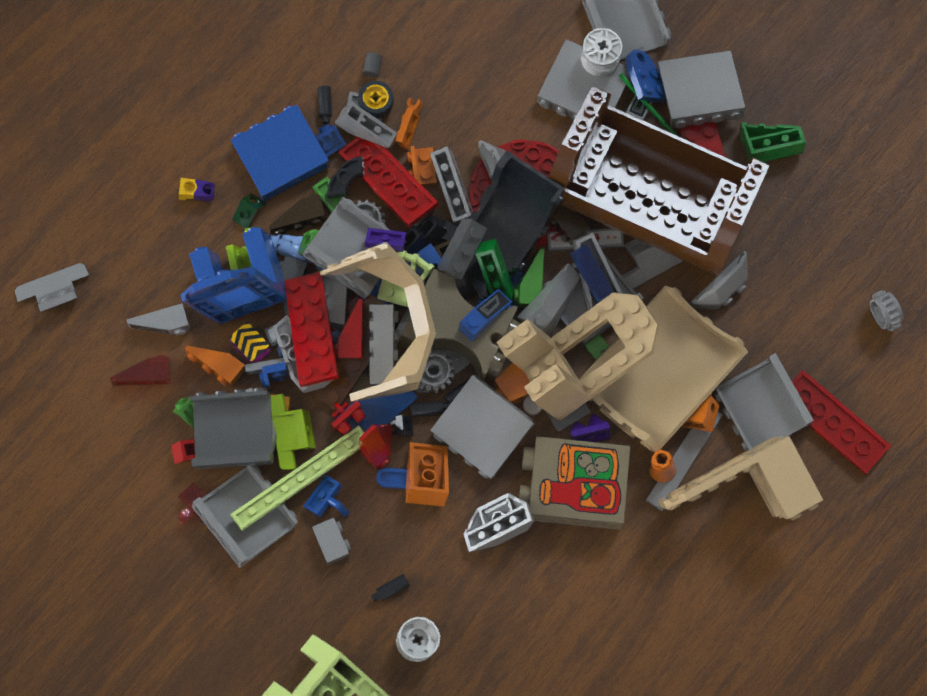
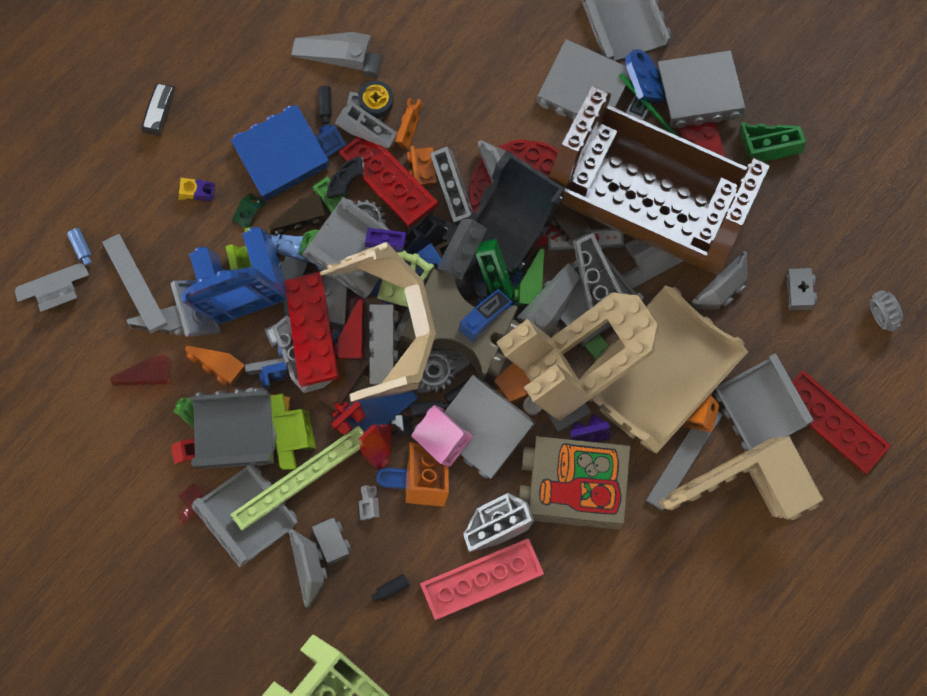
piece [229,321,271,364] -> none
blue plate [303,475,350,517] -> none
white wheel [396,617,440,662] -> none
clear blue tile [569,244,614,304] -> none
white wheel [581,28,622,77] -> none
orange plant [649,450,677,483] -> none
none -> medium blue cylinder [67,228,92,266]
none -> light grey tile [102,234,168,334]
none -> slope [141,83,175,137]
none -> light grey tile [170,280,220,337]
none -> light grey wedge [288,529,327,609]
none -> light grey wedge [291,32,371,70]
none -> light grey plate [359,485,380,521]
none -> bright pink panel [411,405,473,467]
none -> coral plate [420,538,544,621]
none -> light grey brick [786,268,817,311]

